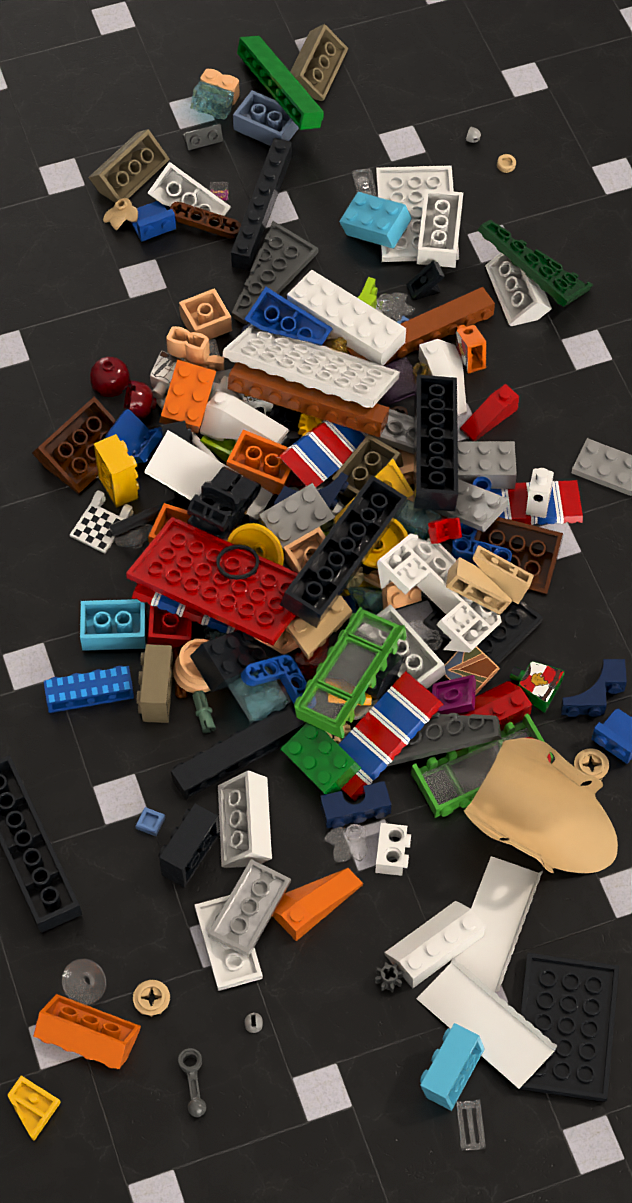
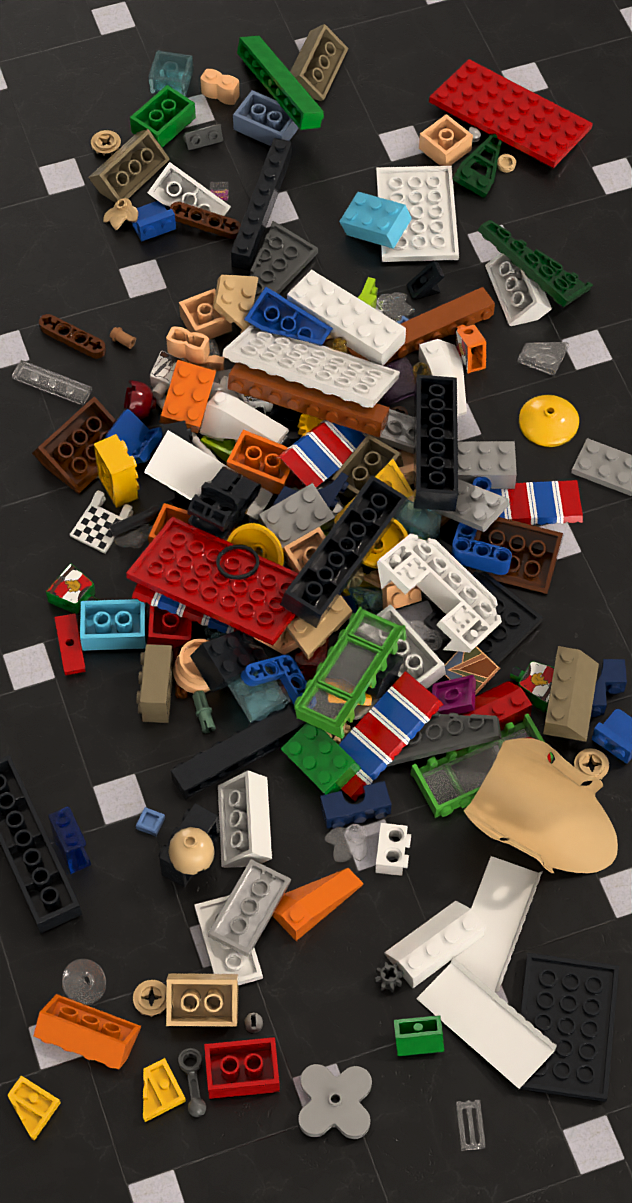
blue brick [44,666,134,713] -> none
dark red cylinder [90,356,130,397] -> none
clear light blue brick [190,81,234,120] -> none
clear plate [352,168,377,197] -> none
white brick [417,189,463,268] -> none
medium azure brick [420,1023,485,1111] -> none
red bracket [428,517,462,544] -> none
tan slope [446,557,512,615] -> none
red slope [460,384,519,442] -> none
tan slope [472,545,534,604] -> none
white torso [526,468,554,518] -> none
none -> clear tile [12,360,92,405]
none -> reddish brown beam [39,314,106,359]
none -> torso [46,563,99,614]
none -> clear blue panel [48,807,91,874]
none -> red tile [55,613,86,675]
none -> tan gear [91,130,121,156]
none -> medium nougat pin [110,327,136,349]
none -> green brick [130,85,196,148]
none -> yellow wing [143,1058,186,1122]
none -> clear light blue brick [148,50,194,97]
none -> tan brick [166,974,238,1026]
none -> tan cylinder [168,827,214,875]
none -> red brick [204,1037,280,1099]
none -> tan wing [213,275,258,333]
none -> light grey plant [299,1064,372,1139]
none -> green brick [394,1015,444,1056]
none -> light nougat brick [419,114,473,166]
none -> red plate [429,59,593,168]
none -> dark green plate [452,134,503,198]
none -> clear wing [518,342,569,375]
none -> yellow dish [519,395,579,447]
none -> dark tan slope [543,646,599,742]

